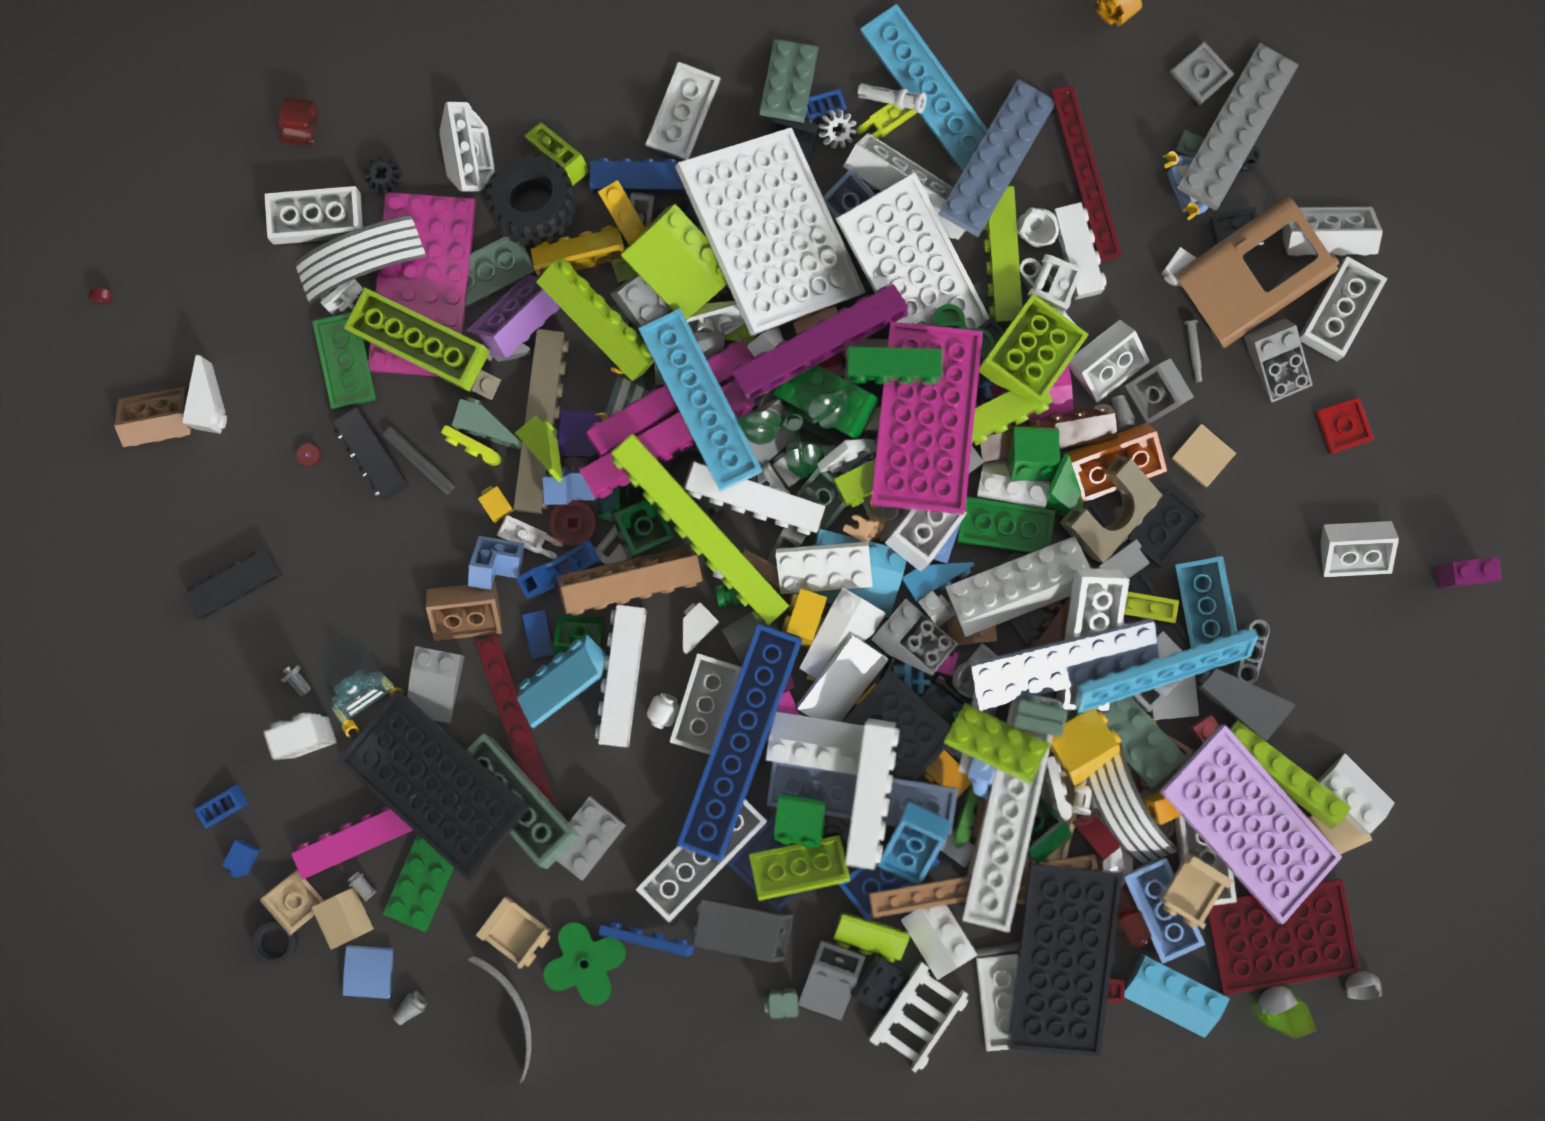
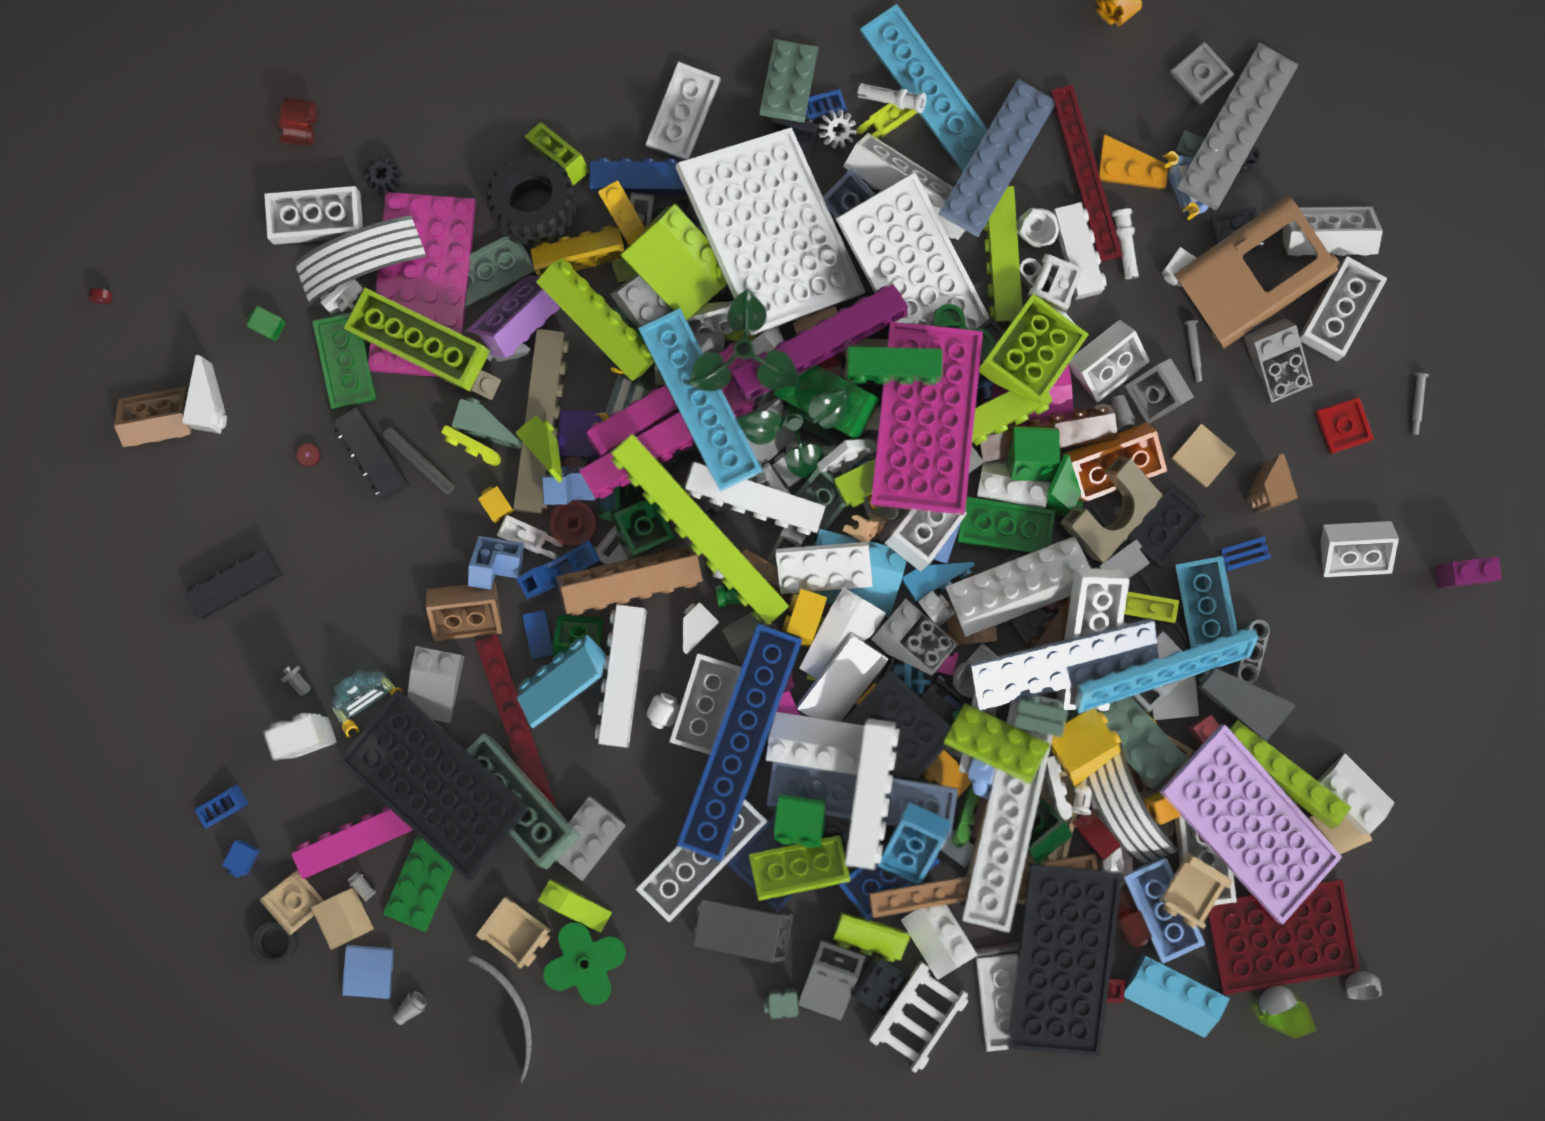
white wedge [439,102,495,191] -> none
blue plate [599,921,694,956] -> none
none -> green brick [247,306,286,342]
none -> lime slope [538,879,612,933]
none -> dark green plant [689,289,798,391]
none -> light orange wing [1099,134,1168,189]
none -> white pin [1112,209,1139,279]
none -> blue tile [1220,536,1271,572]
none -> medium nougat slope [1247,454,1298,513]
none -> light grey piece [1412,373,1429,435]

